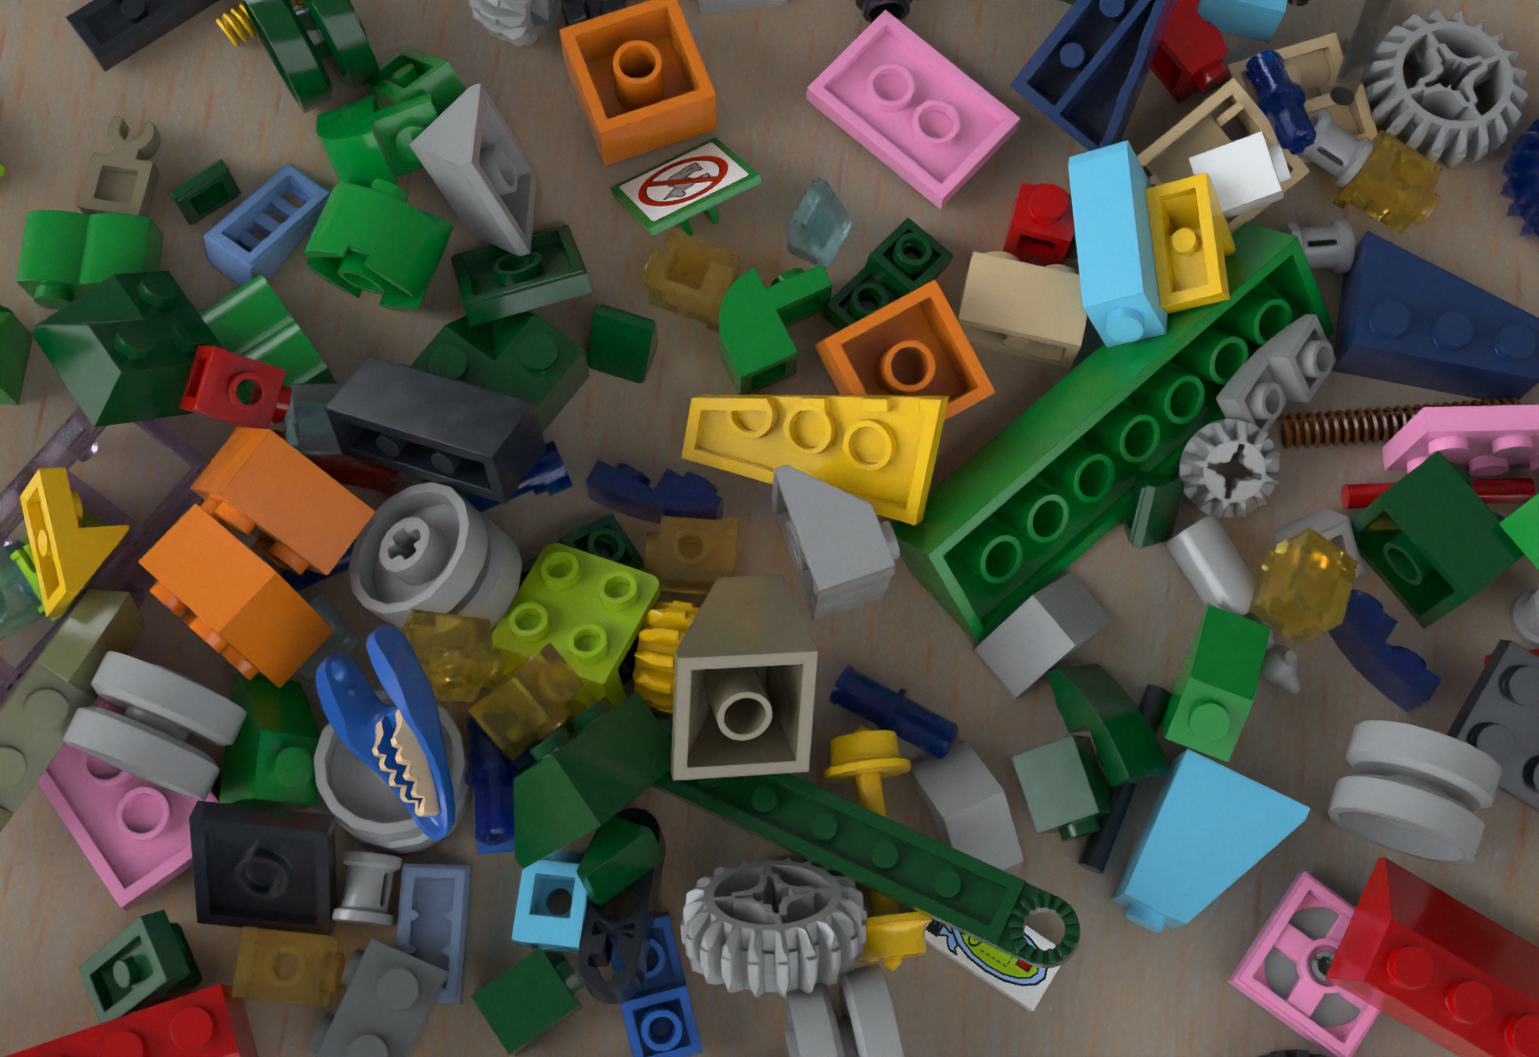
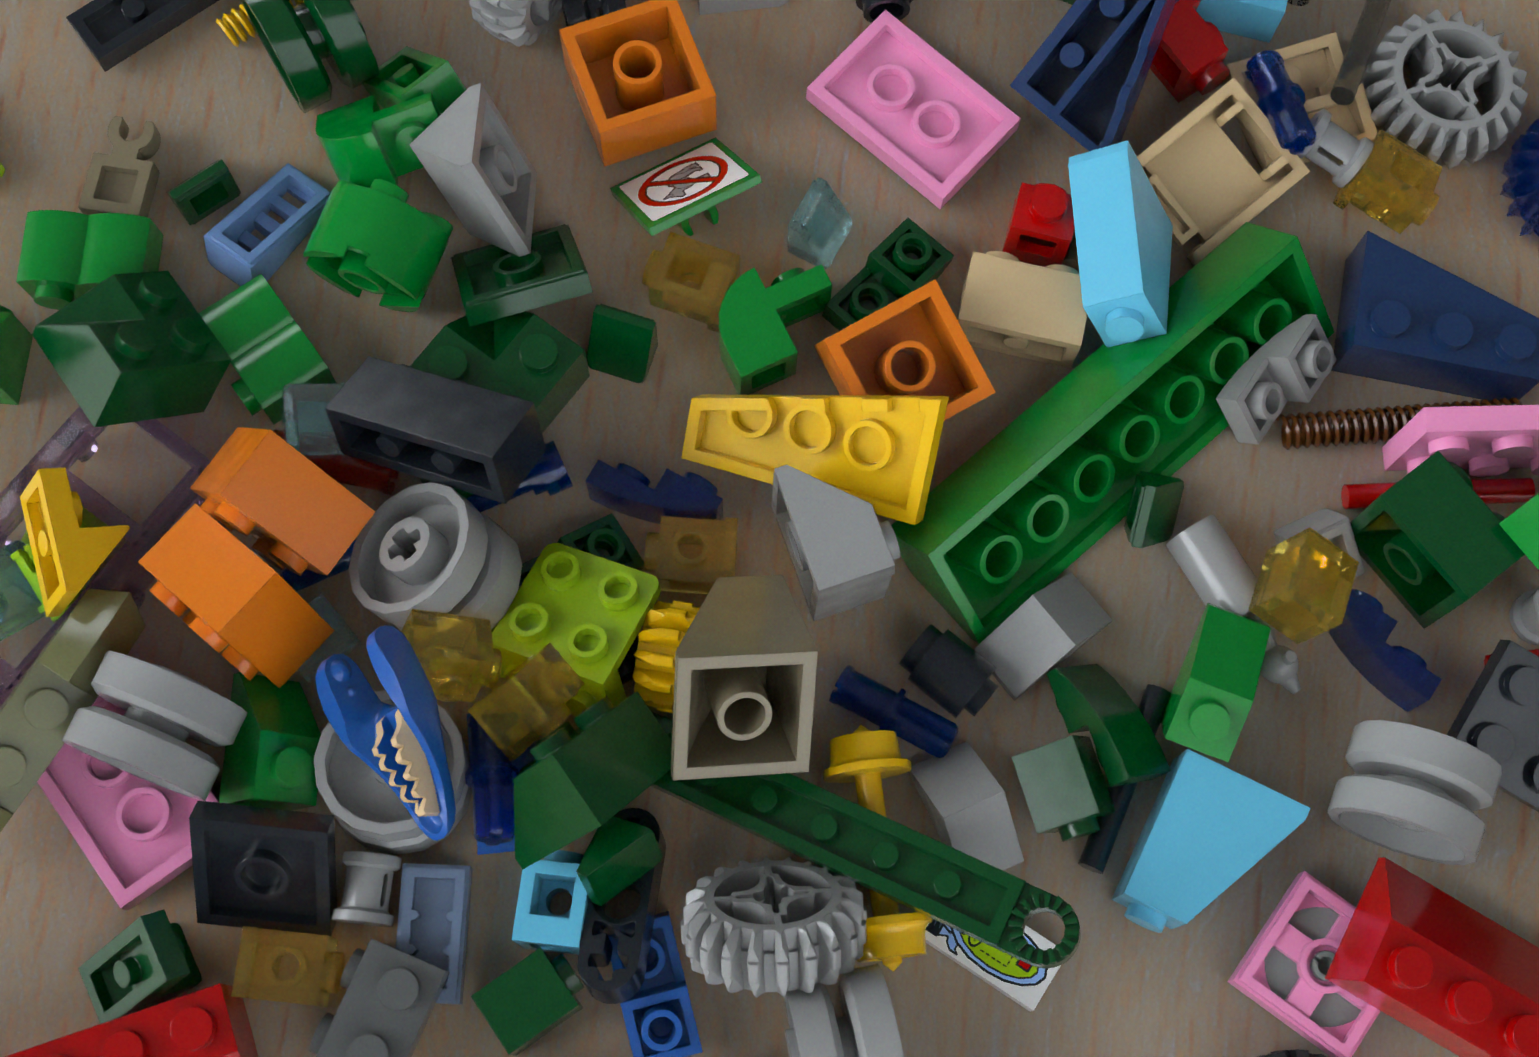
red brick [179,346,292,429] -> none
yellow slope [1146,172,1236,314] -> none
light grey gear [1179,419,1281,519] -> none
white brick [1189,131,1291,219] -> none
light grey bush [1279,218,1355,273] -> none
none -> black brick [899,624,999,718]

